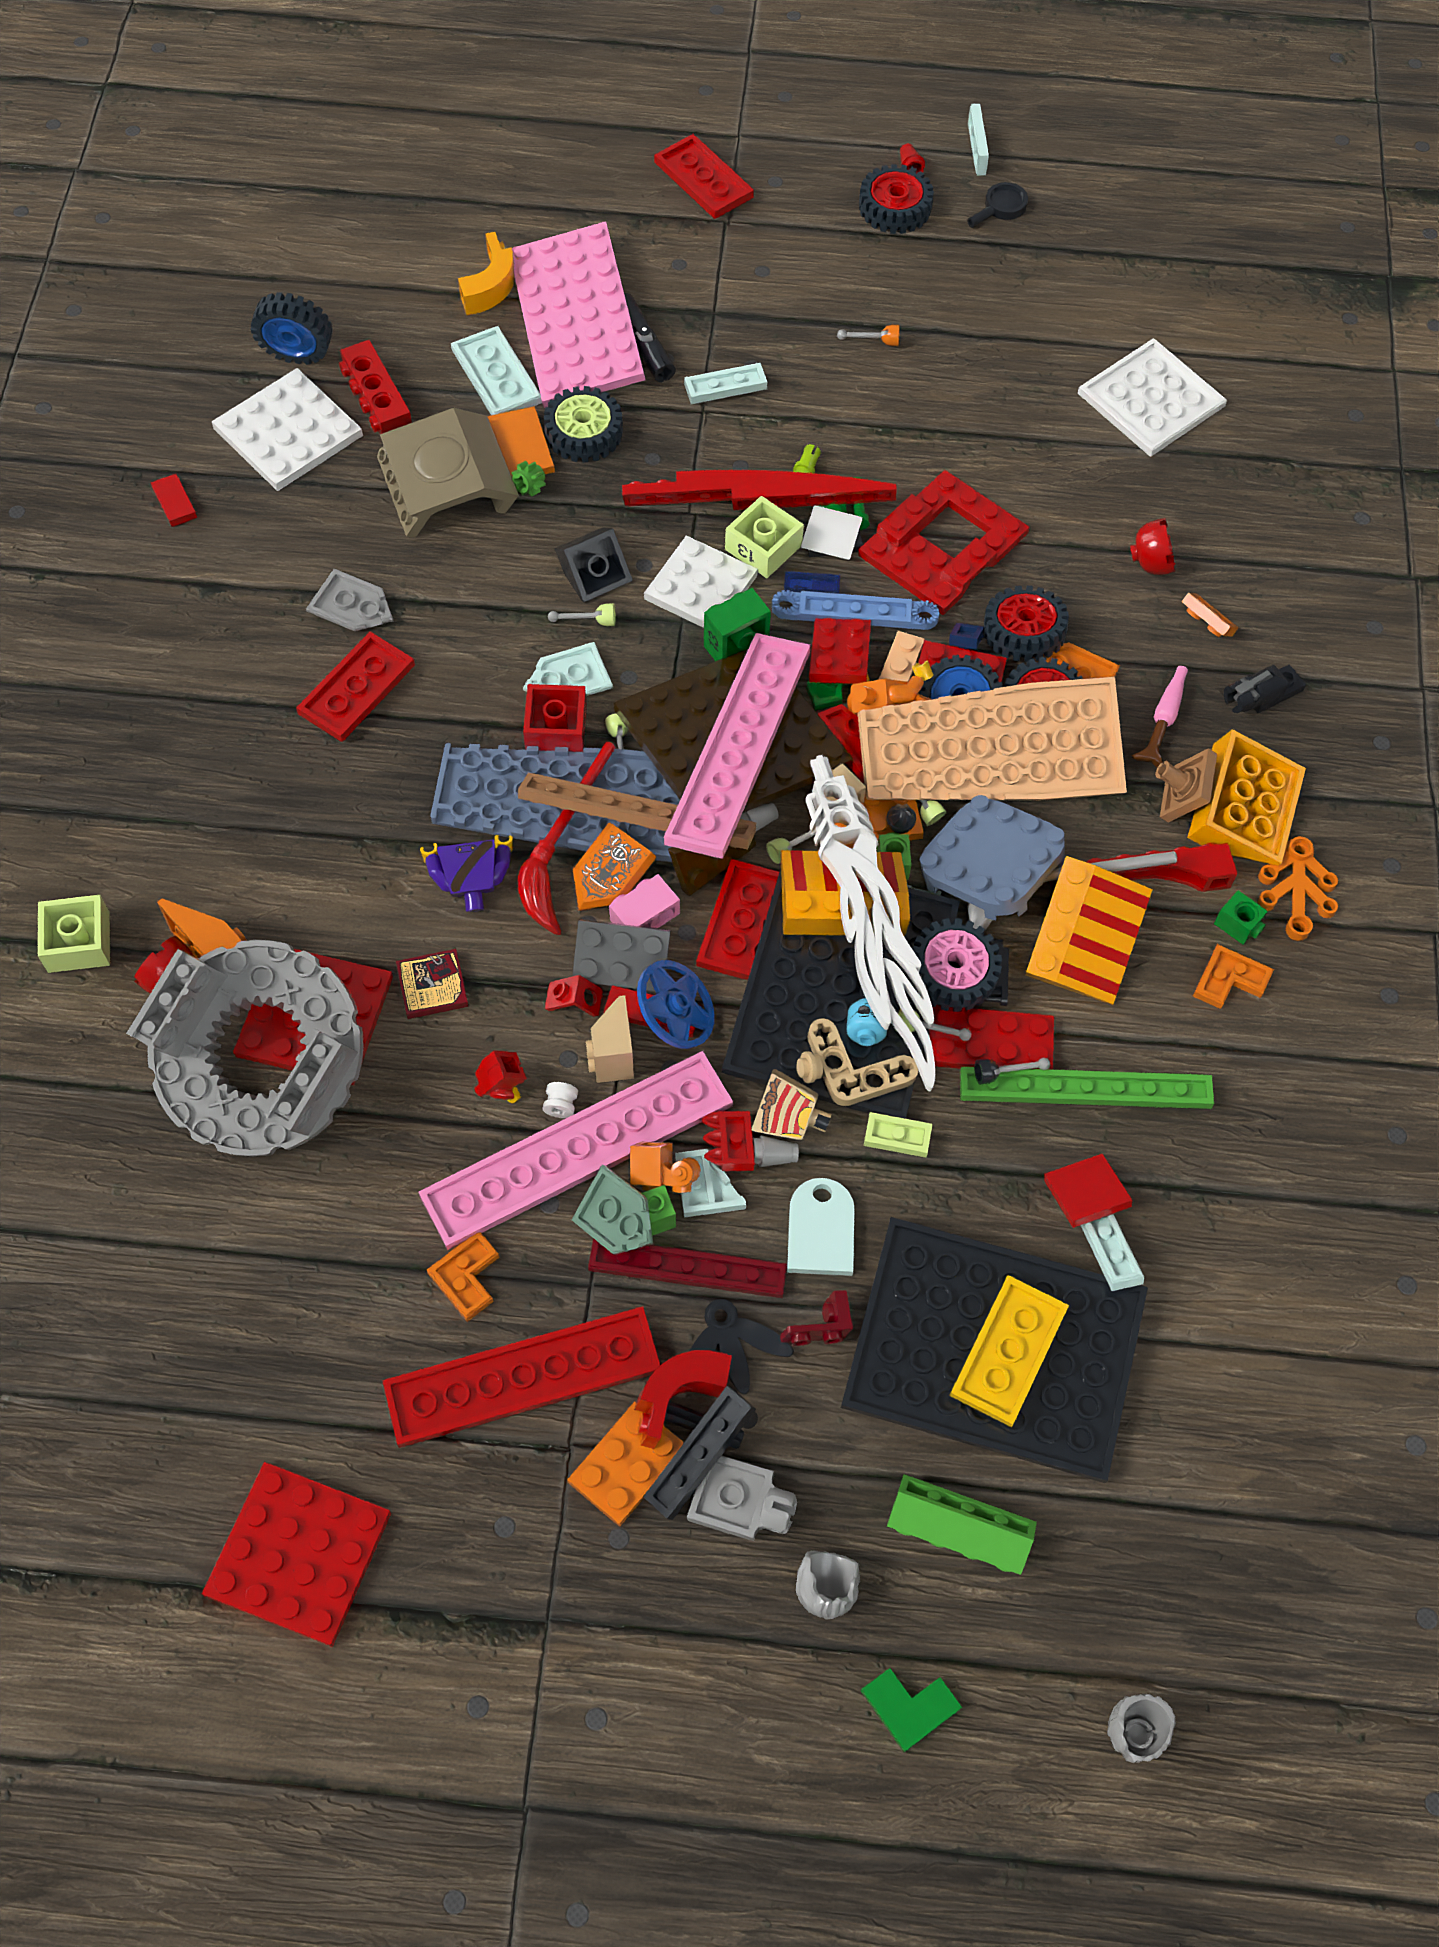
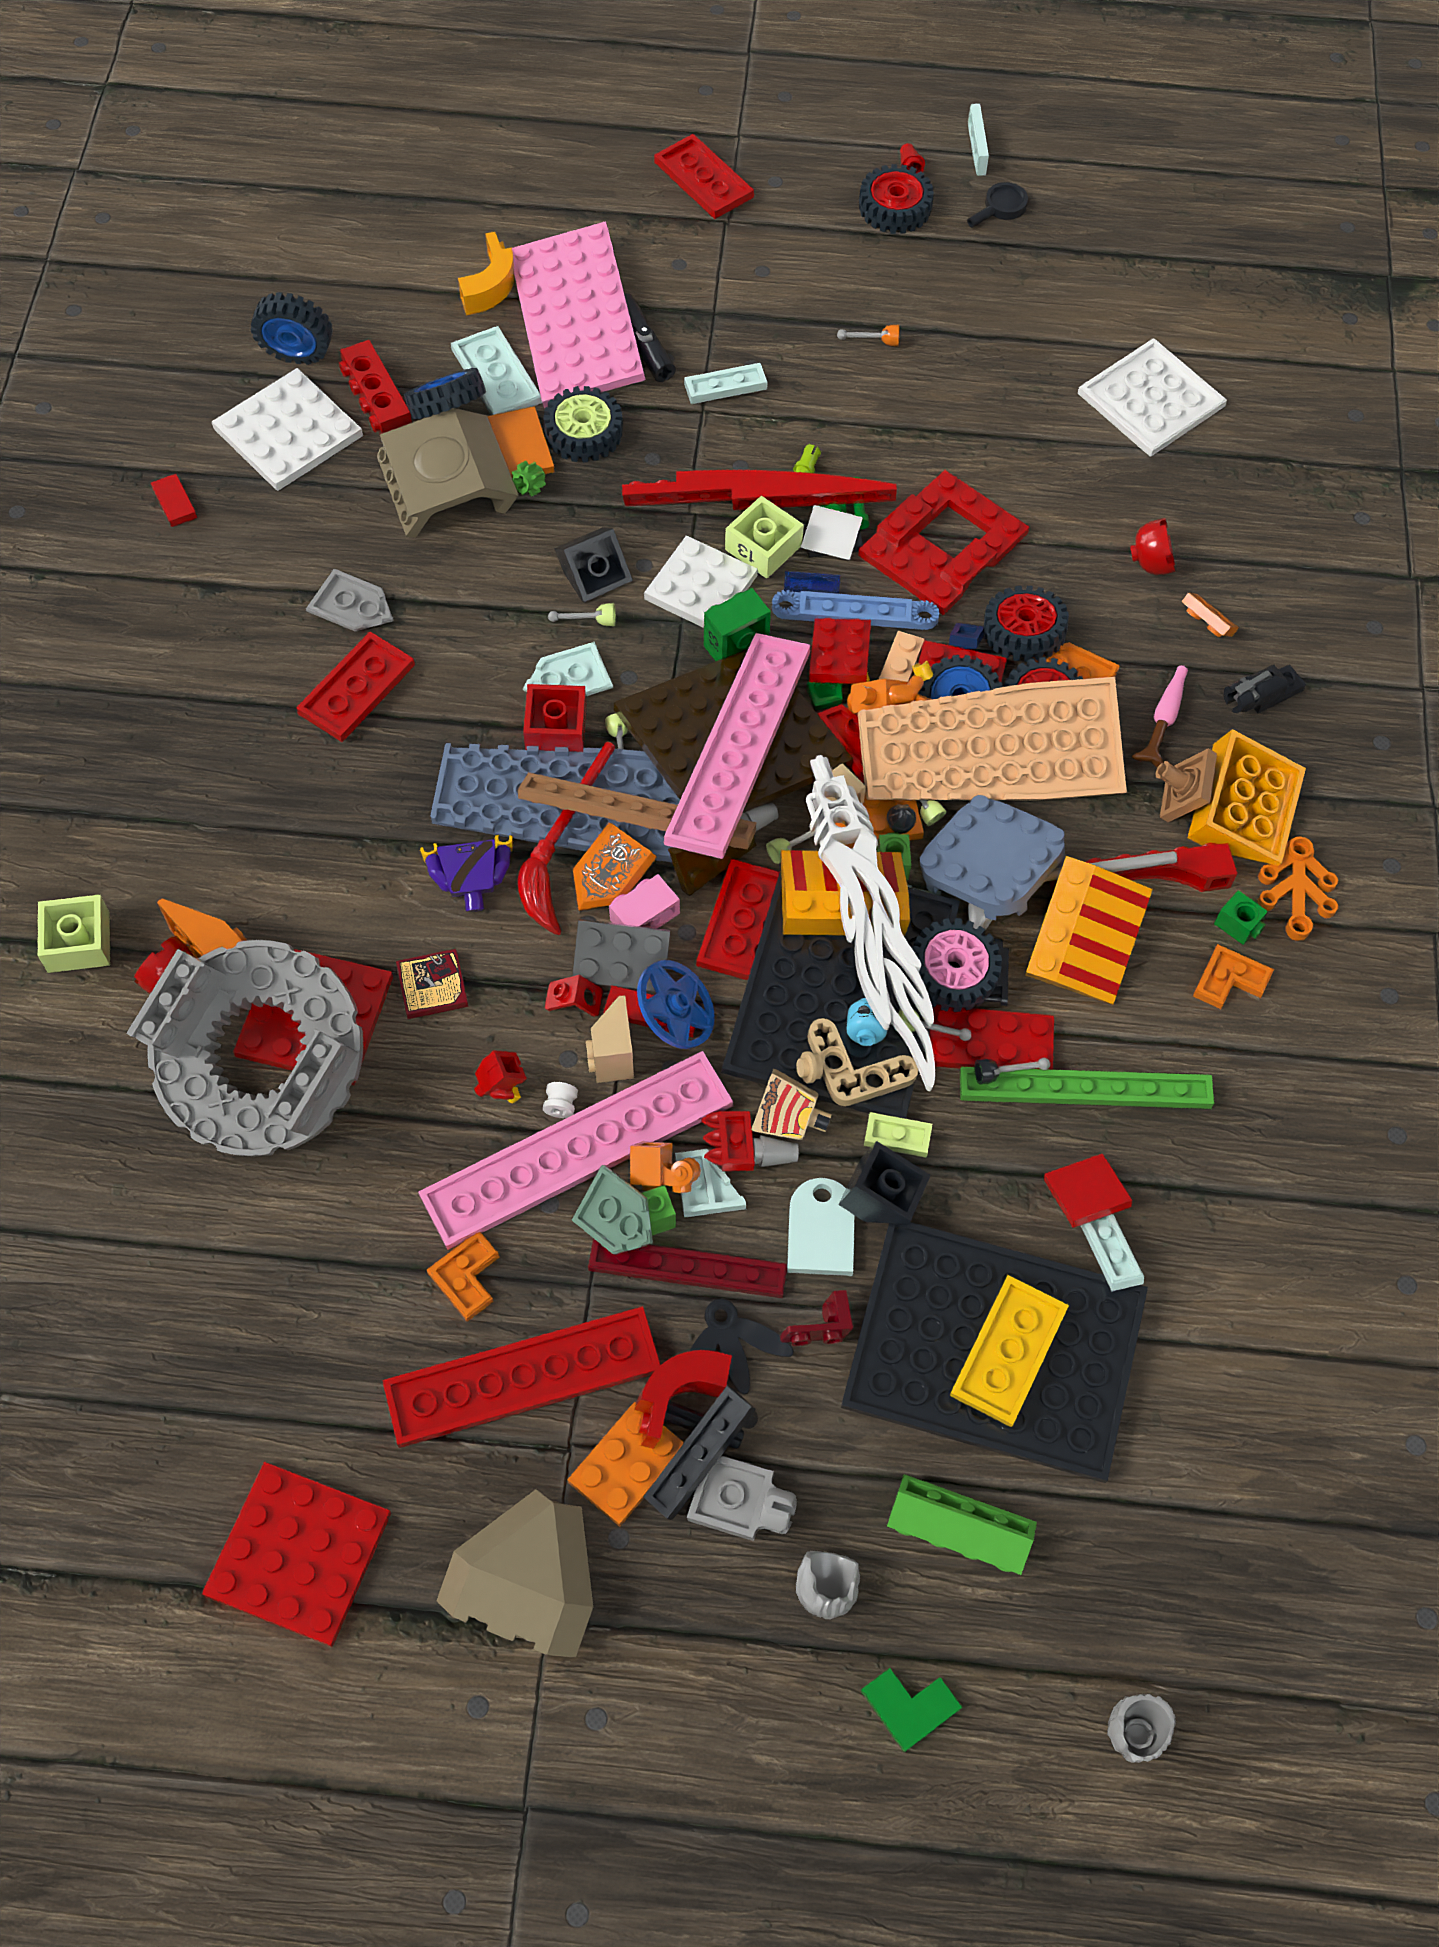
none -> black wheel [404,368,486,419]
none -> dark tan panel [437,1489,593,1658]
none -> black slope [838,1141,931,1224]

